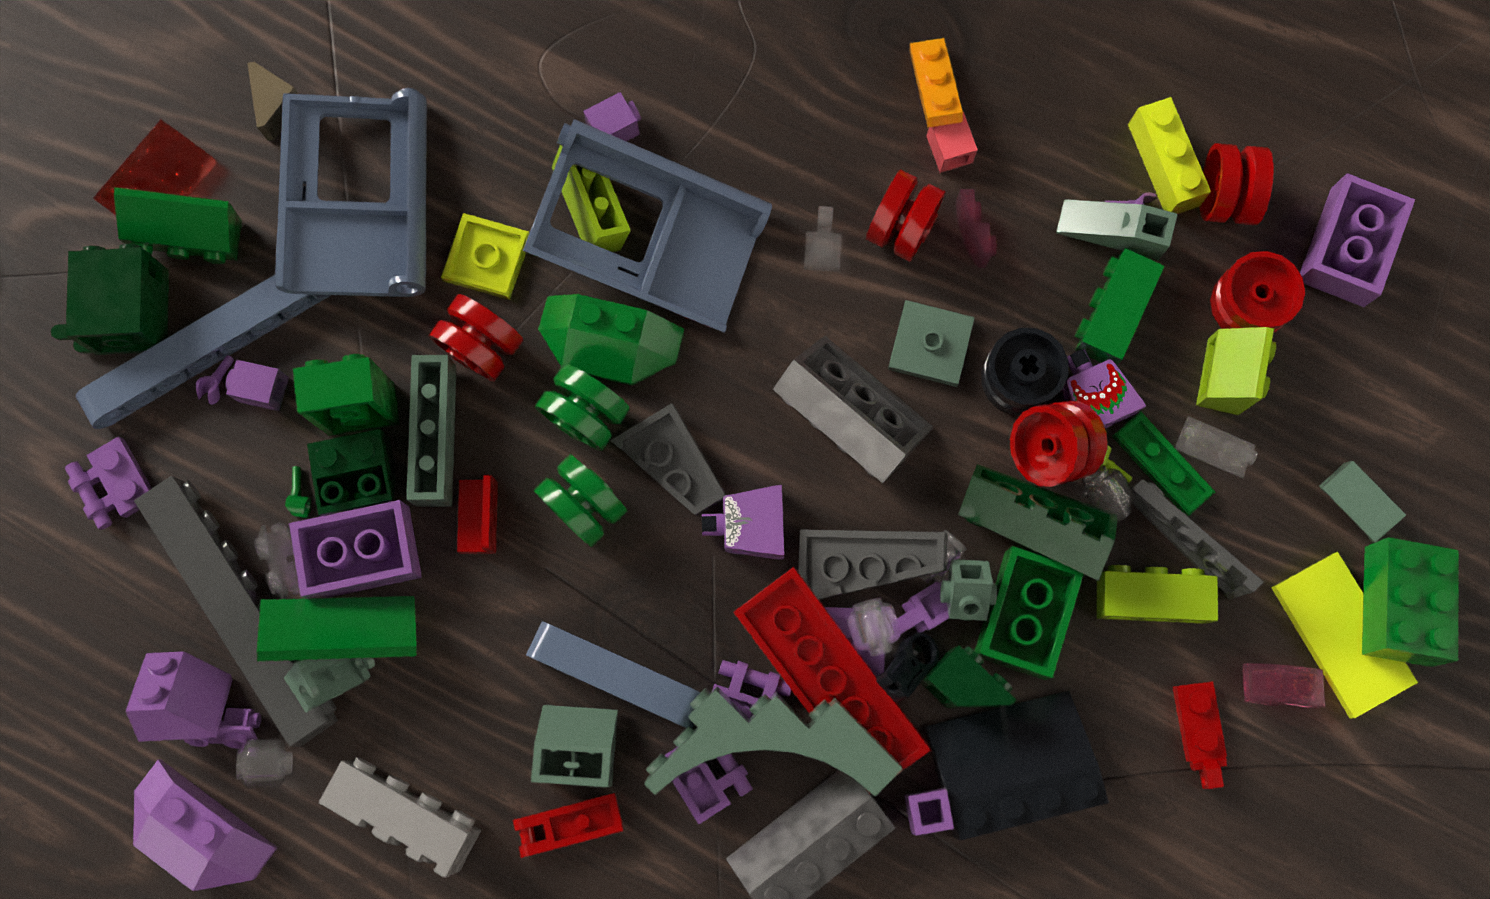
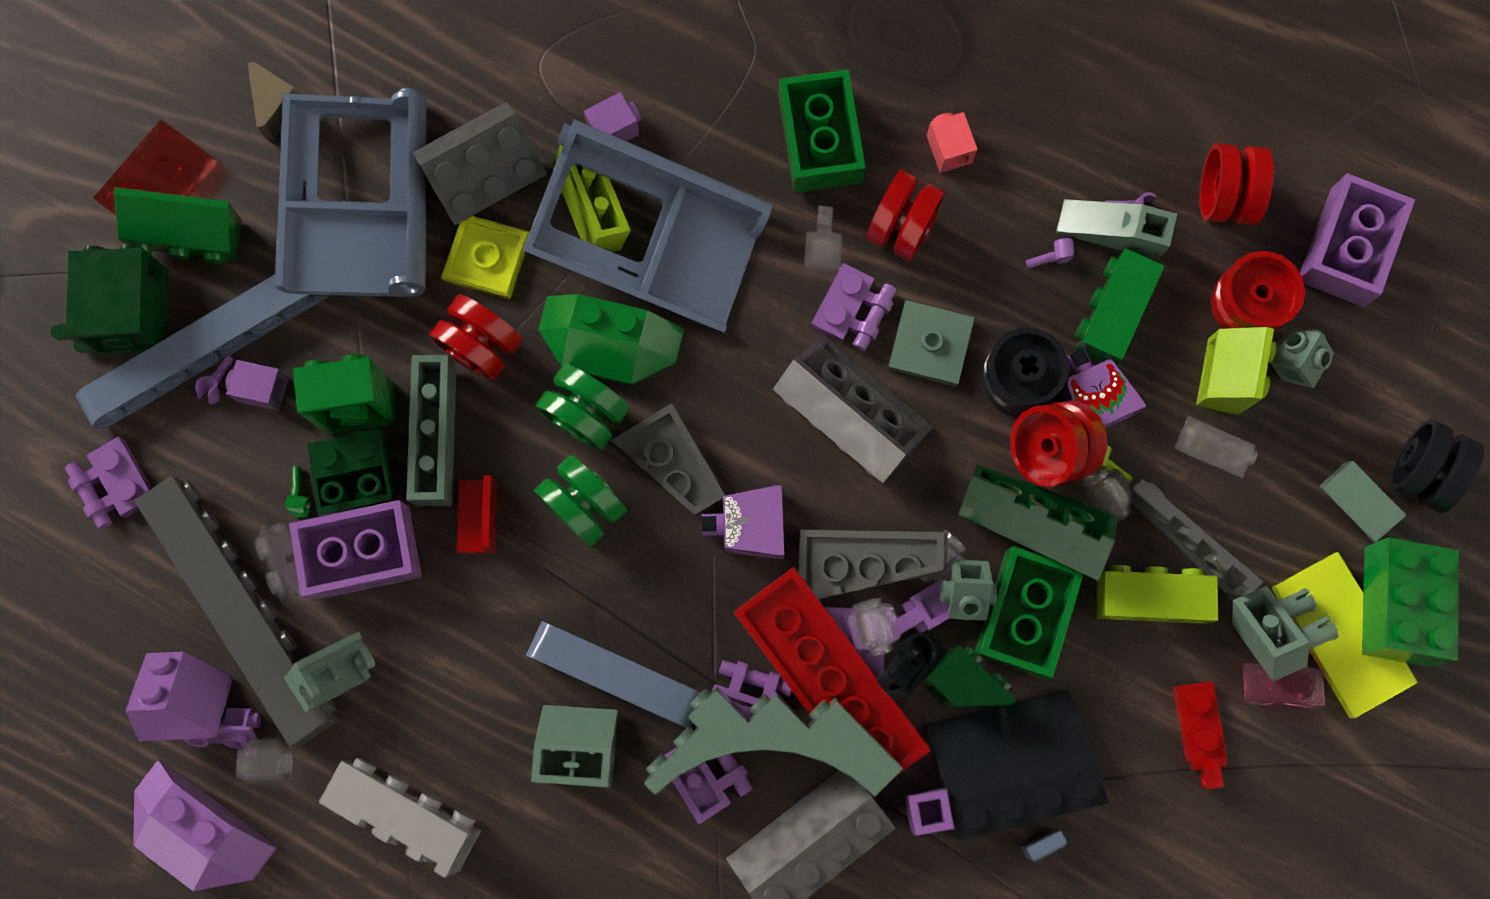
green tile [256,596,417,661] -> none
red plate [512,793,624,858] -> none
light orange plate [910,38,963,128] -> none
clear pink slope [956,189,997,268] -> none
green tile [1112,411,1216,516] -> none
neon yellow brick [1128,97,1211,214] -> none
none -> dark grey brick [413,102,547,225]
none -> green brick [778,69,866,193]
none -> medium lavender plate [811,263,897,352]
none -> sand blue tile [1020,829,1067,862]
none -> medium lavender hand [1025,238,1074,269]
none -> sand green brick [1232,586,1338,681]
none -> sand green brick [1270,326,1334,388]
none -> black wheel [1389,418,1485,514]

